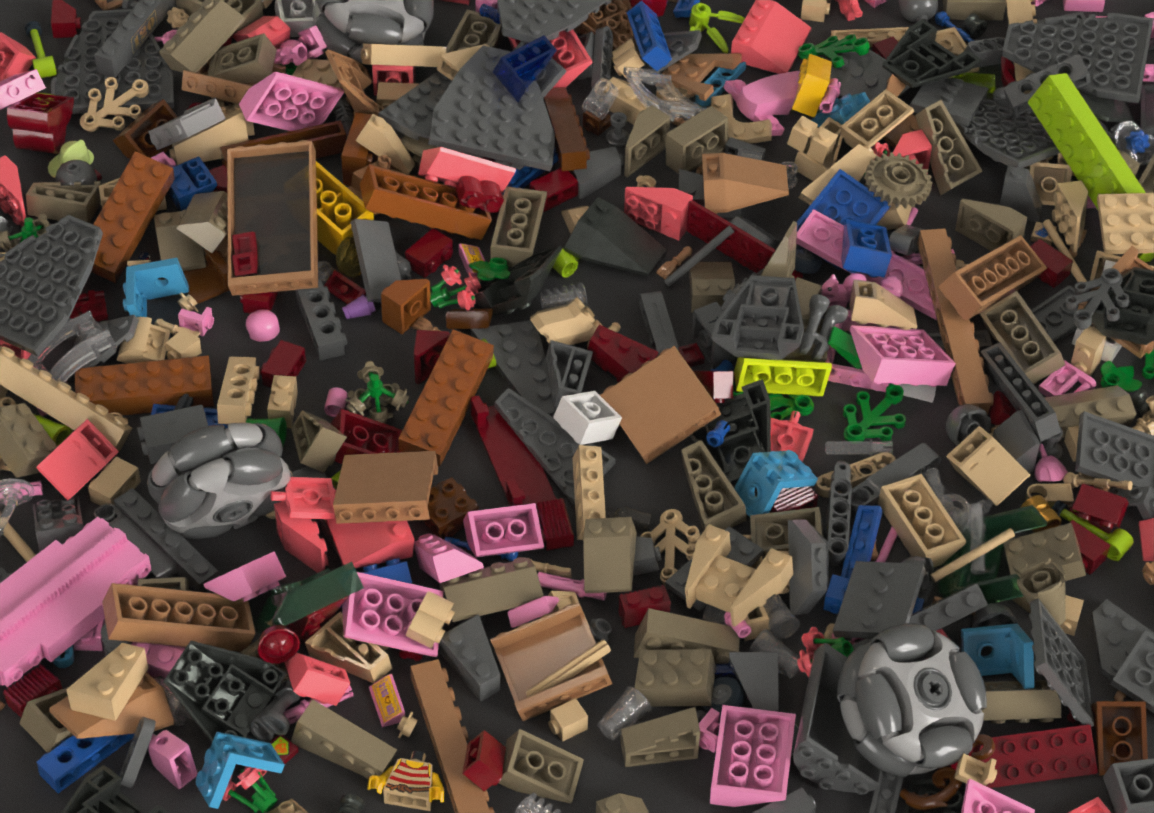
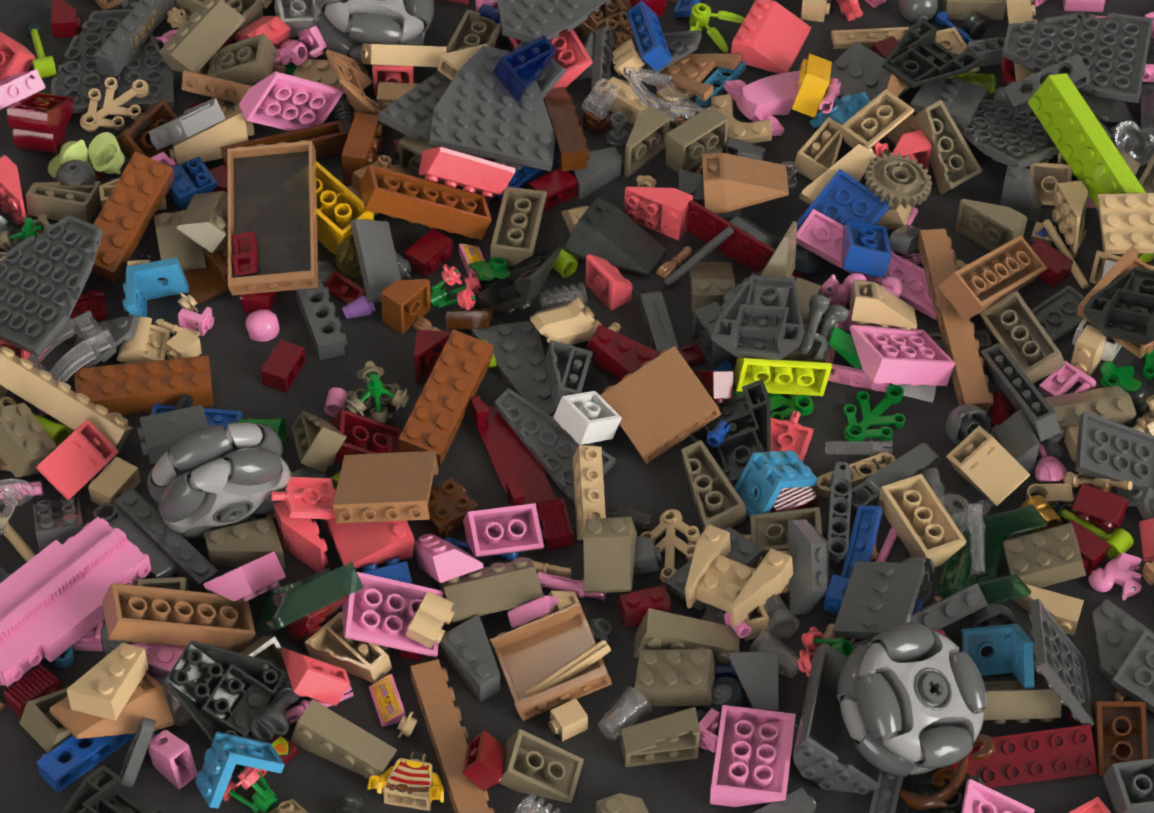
tan brick [217,357,260,424] -> none
dark red hat [258,625,300,664] -> none
tan piece [267,375,298,428] -> none
tan slope [355,114,416,175] -> none
dark red brick [455,176,504,213] -> none
tan piece [787,116,838,164] -> none
green plant [798,34,870,68] -> none
tan bar [930,528,1015,582] -> none
tan bracket [954,753,997,786] -> none
dark tan cone [1017,561,1066,626] -> none
dark grey plant [1065,268,1129,330] -> none
blue plant [1125,130,1150,154] -> none
none -> yellowish green piece [88,132,125,174]
none -> dark tan wedge [204,516,285,569]
none -> coral slope [585,254,633,311]
none -> bright pink animal [1088,553,1142,601]

